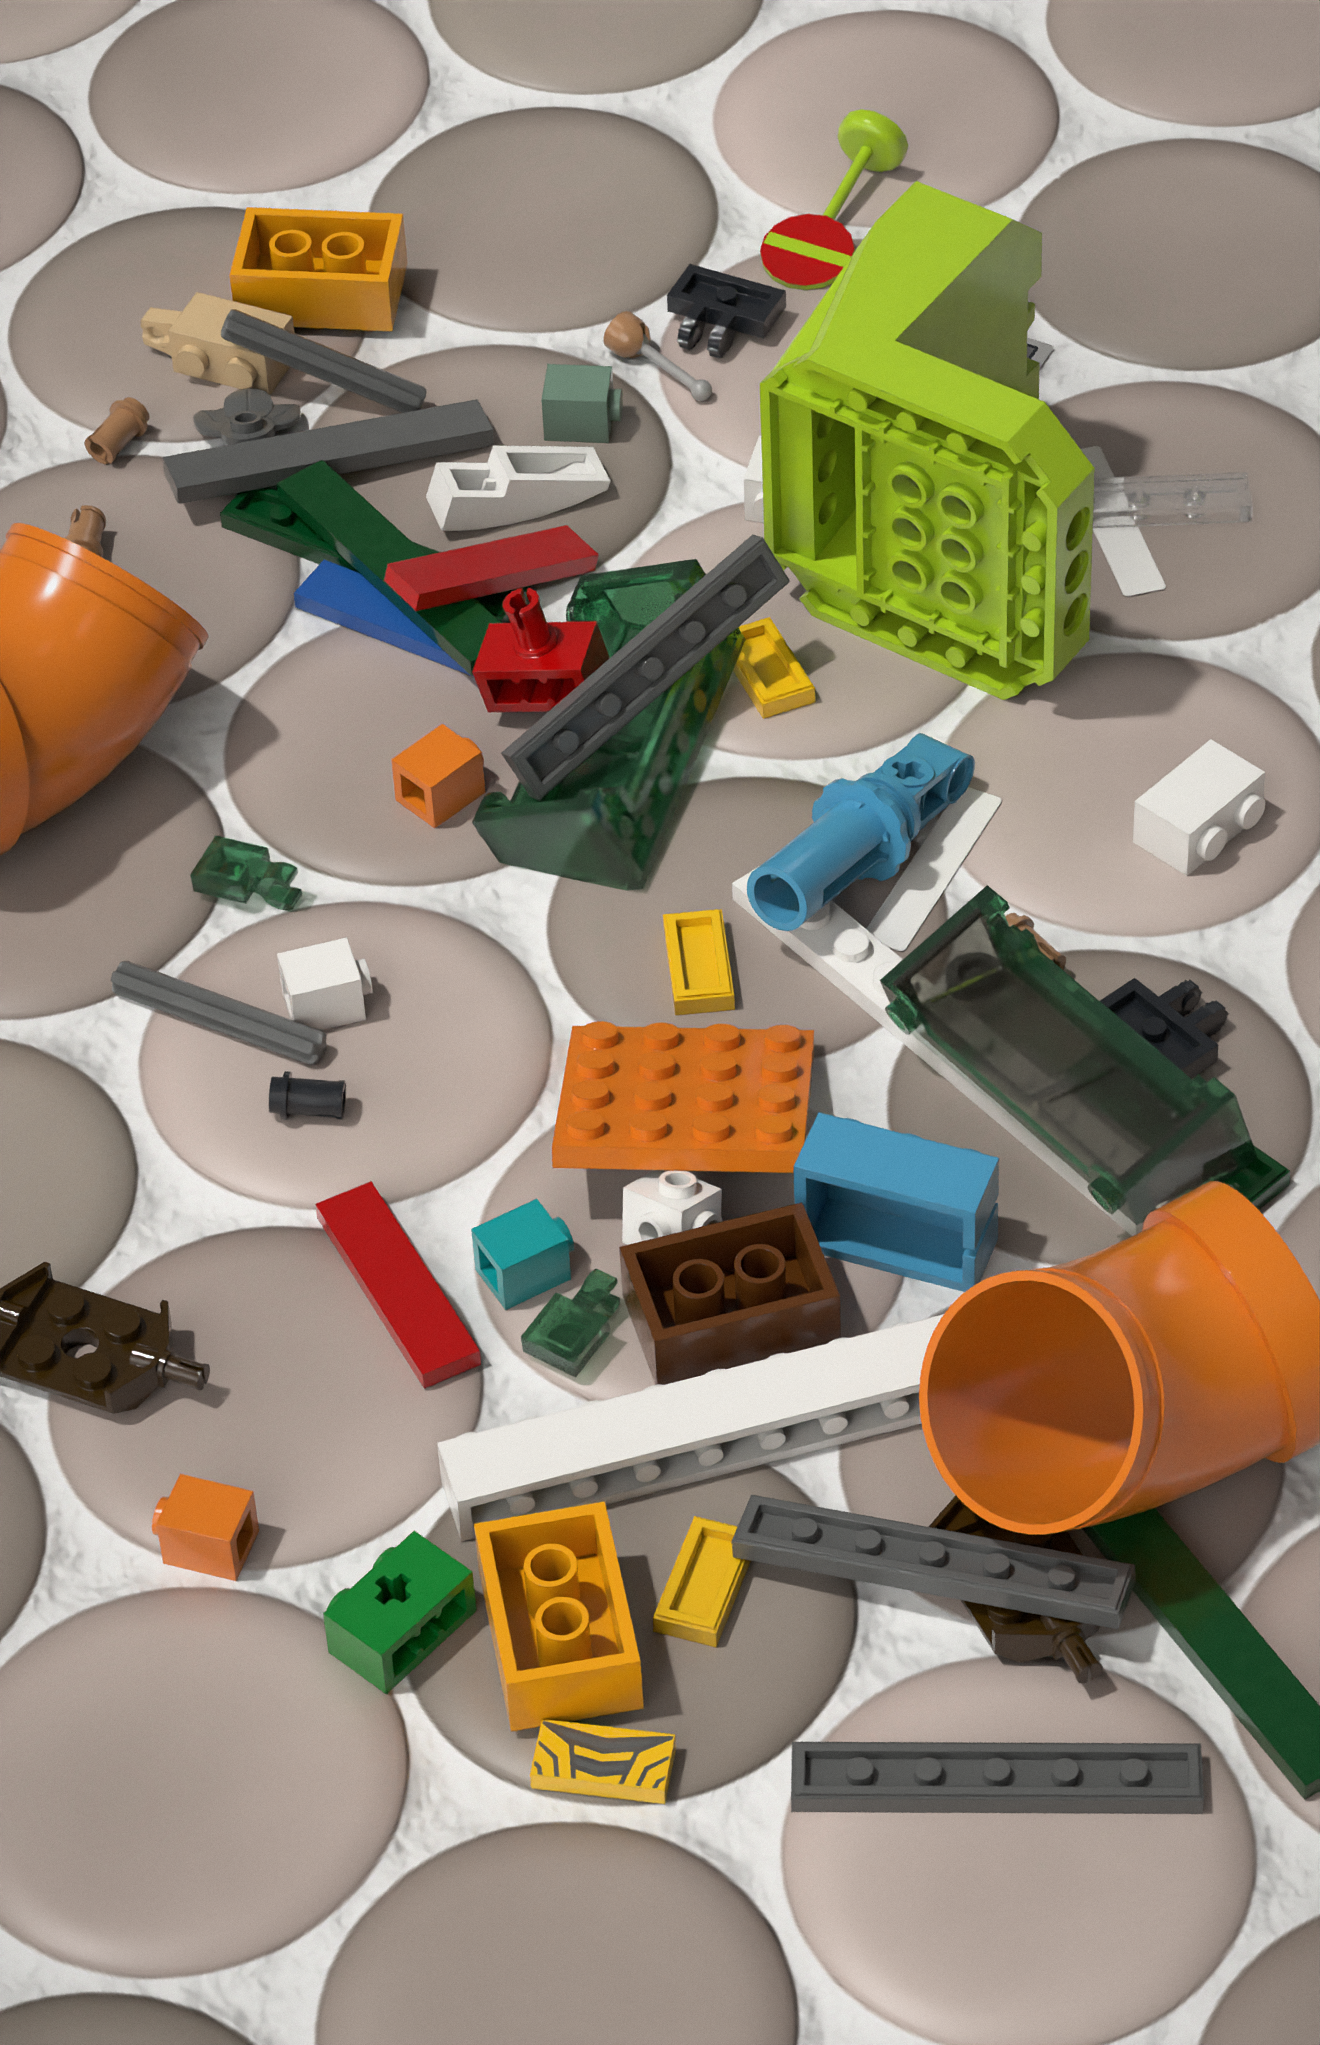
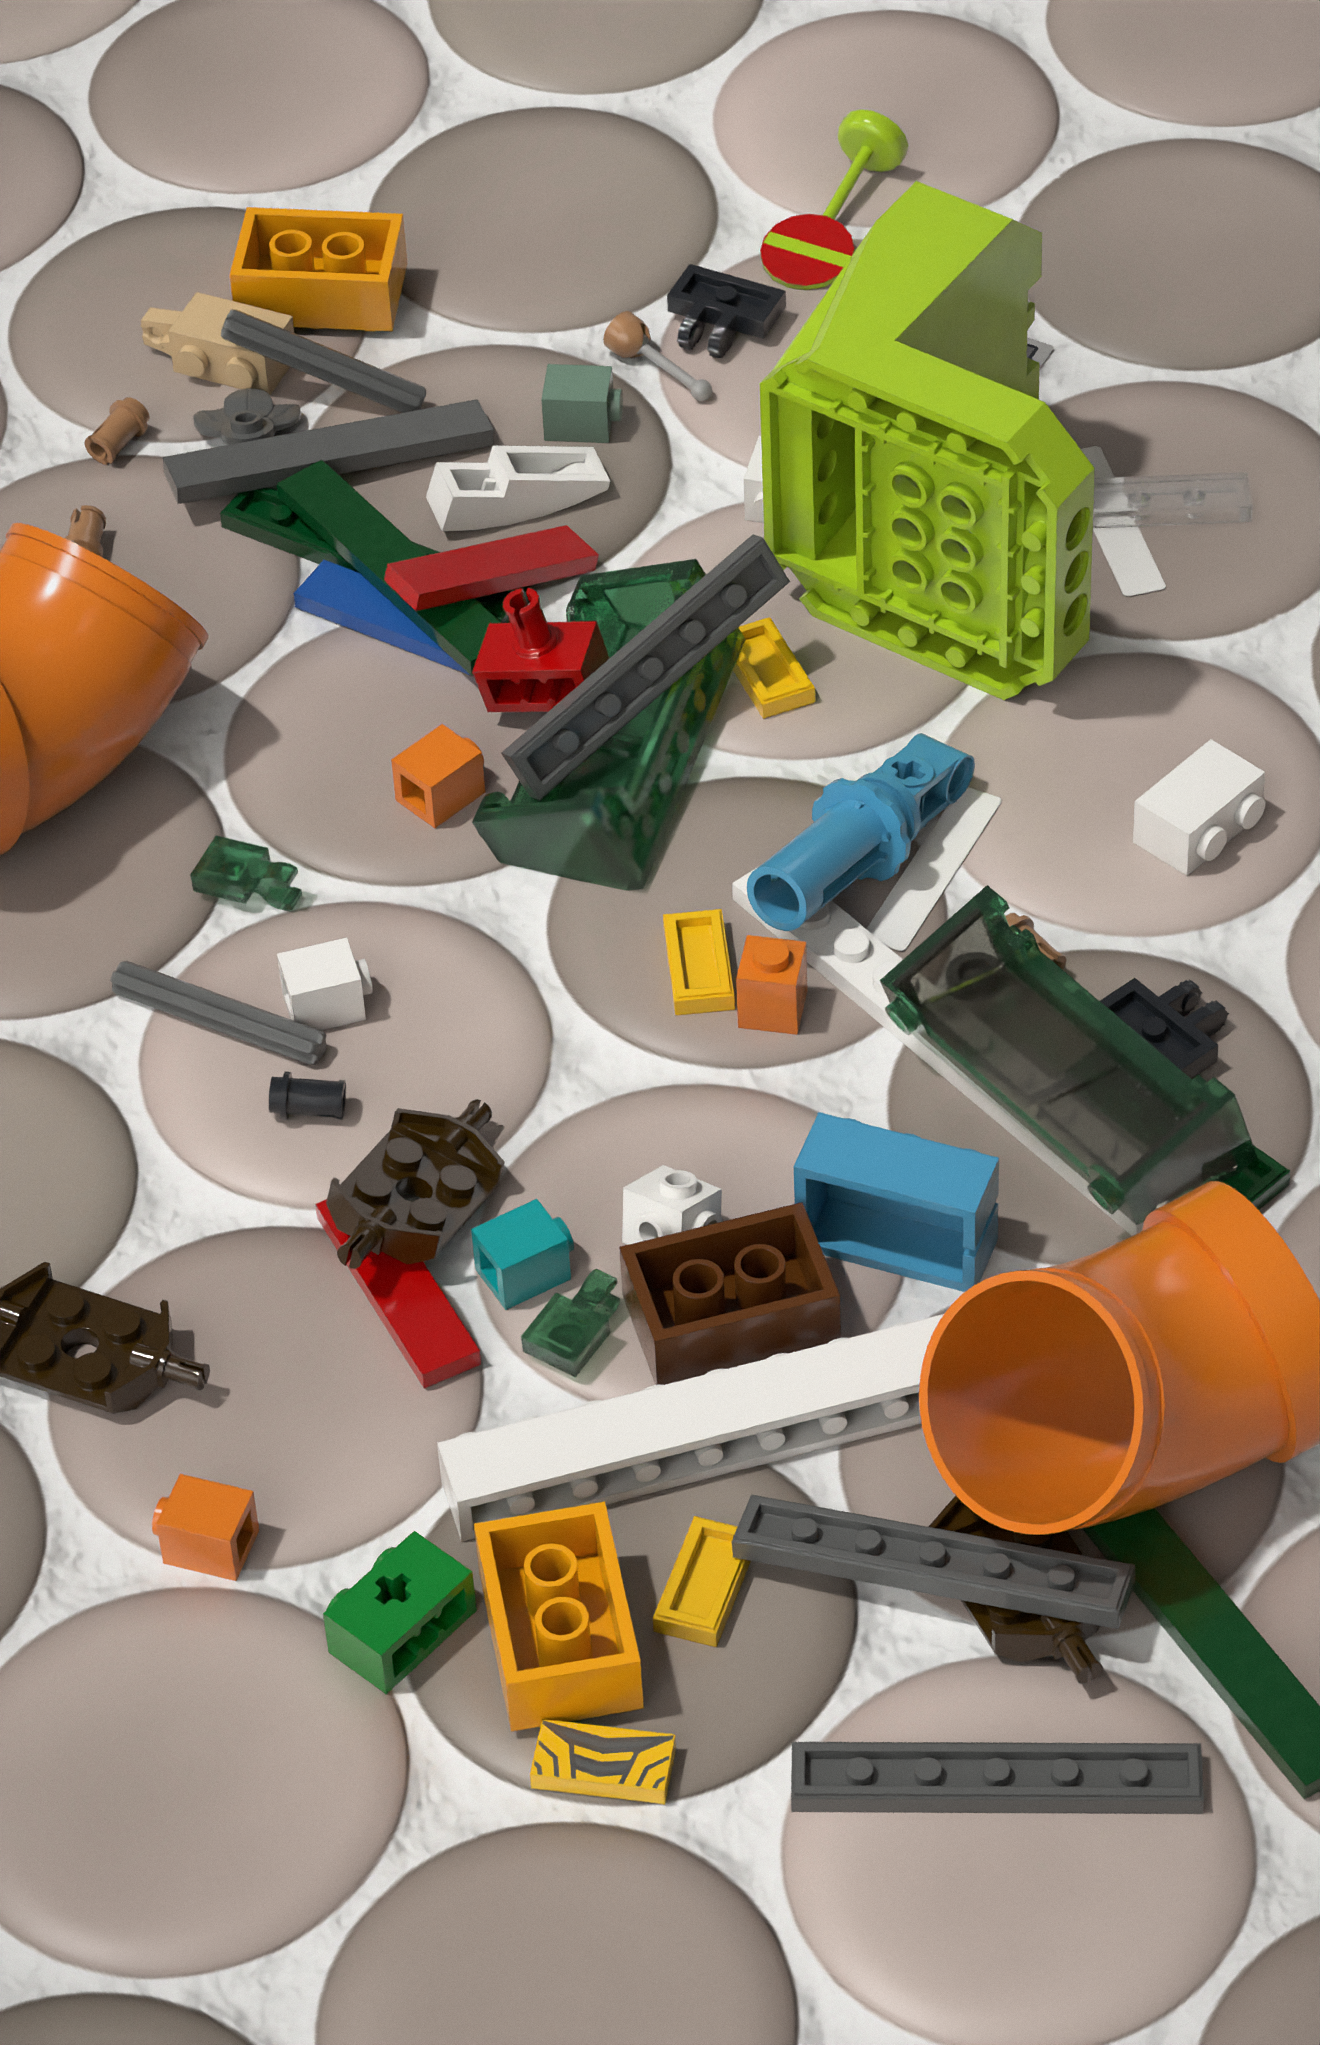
orange plate [552,1021,814,1173] -> none
none -> dark brown plate [326,1099,505,1269]
none -> orange brick [736,935,808,1035]

